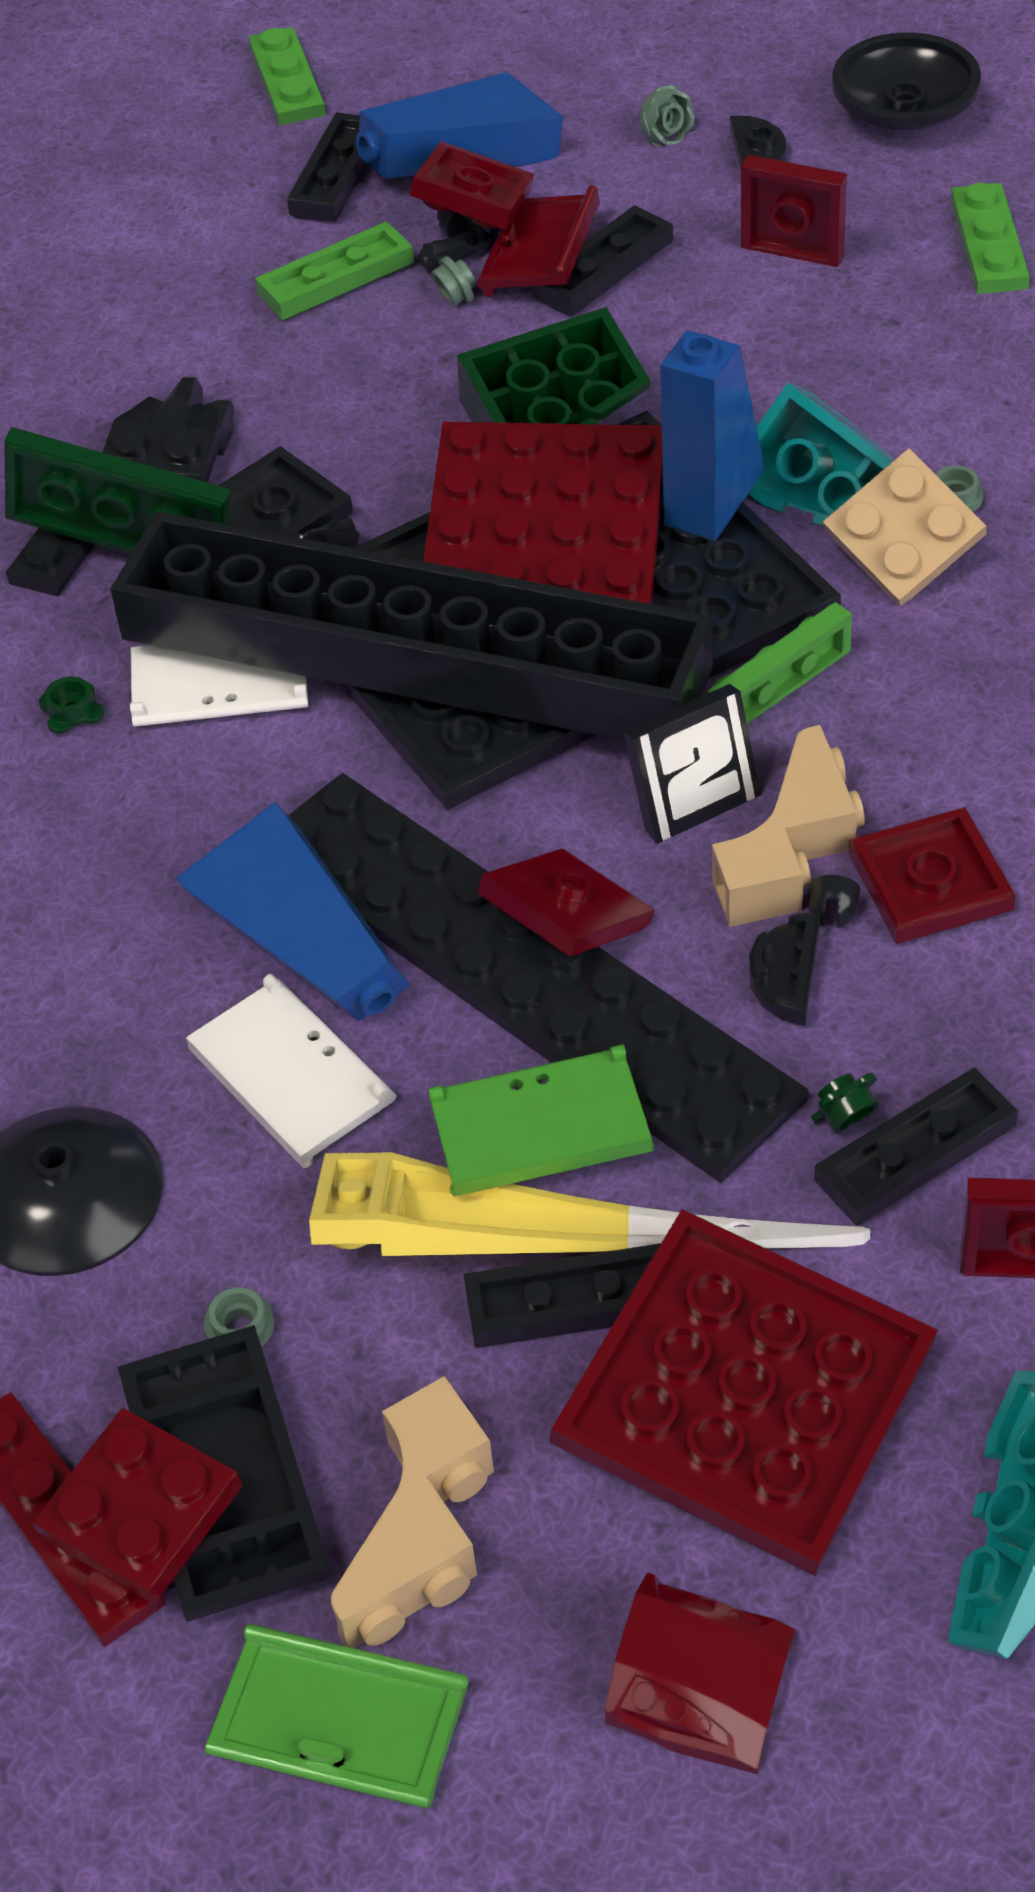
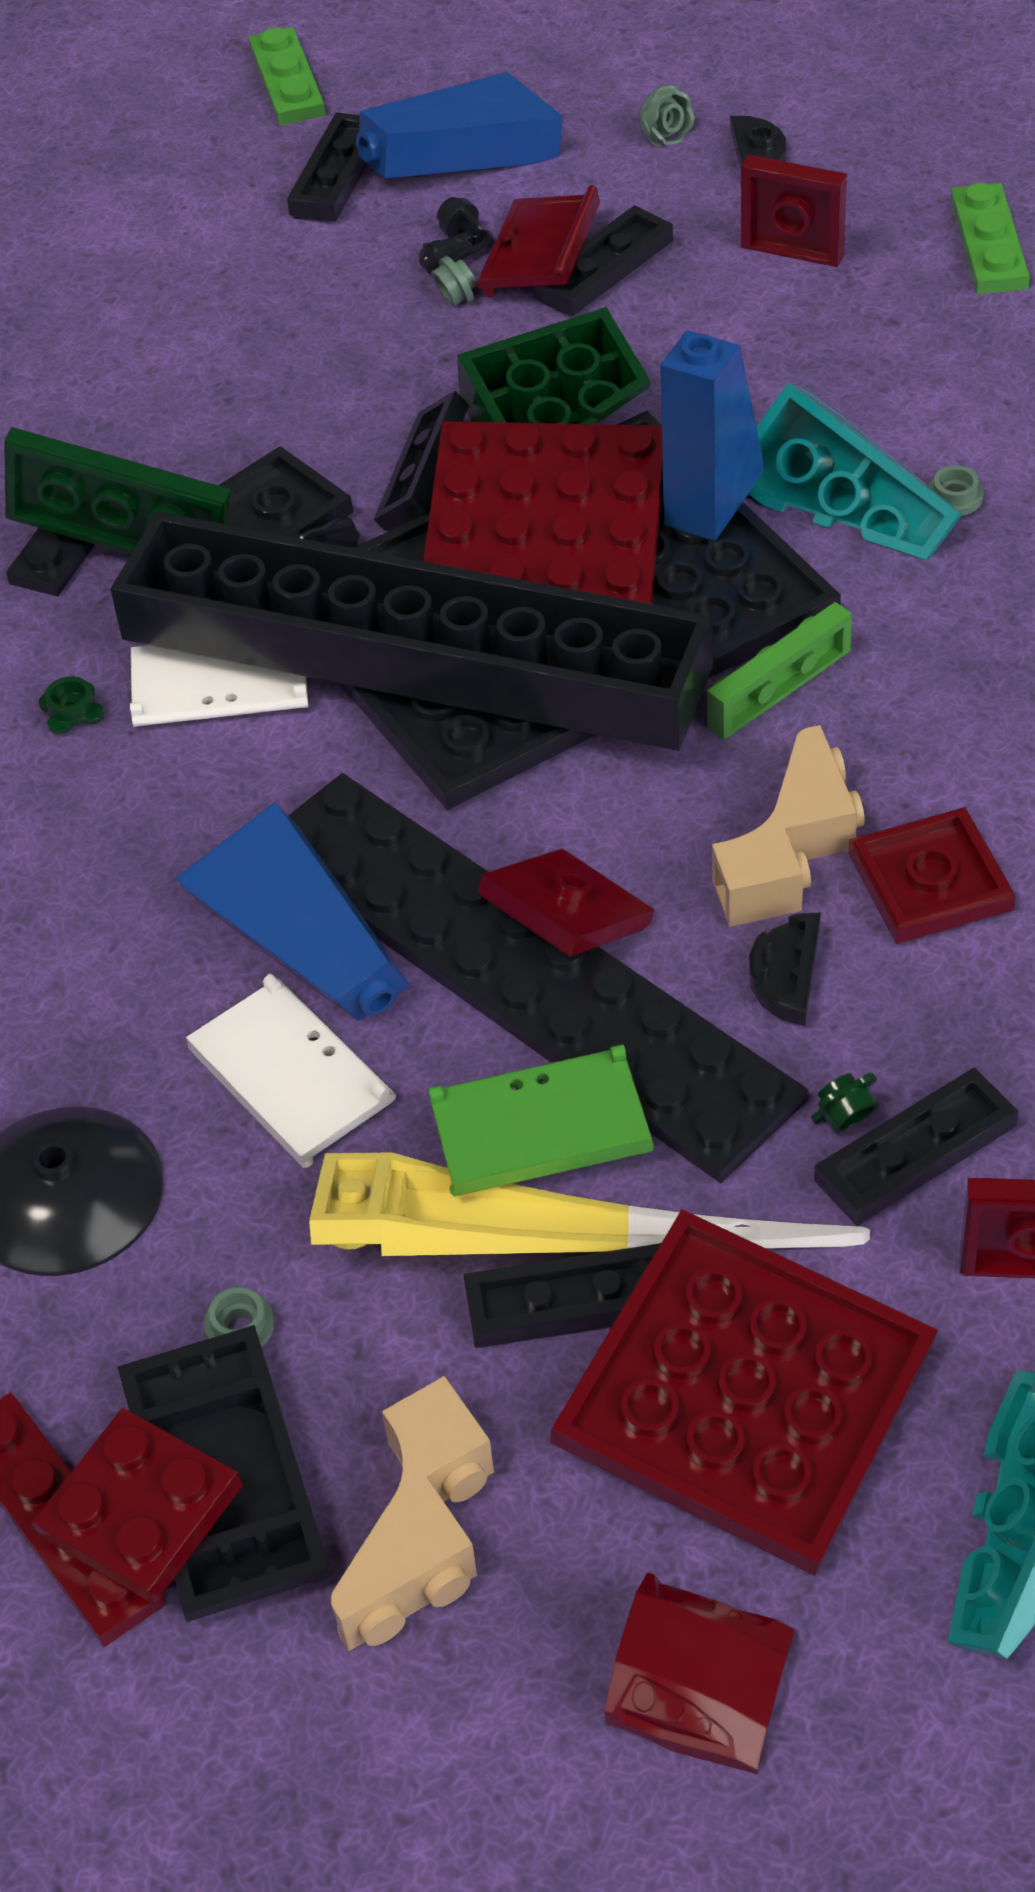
black plate [102,377,234,483] -> none
bright green door [205,1623,469,1809] -> none
bright green plate [255,221,414,321] -> none
dark red plate [409,141,535,229] -> none
tile [623,684,761,844] -> none
black hinge [808,875,860,928] -> none
tan plate [823,448,987,606] -> none
black dish [832,32,981,130] -> none
none -> black plate [374,391,469,531]

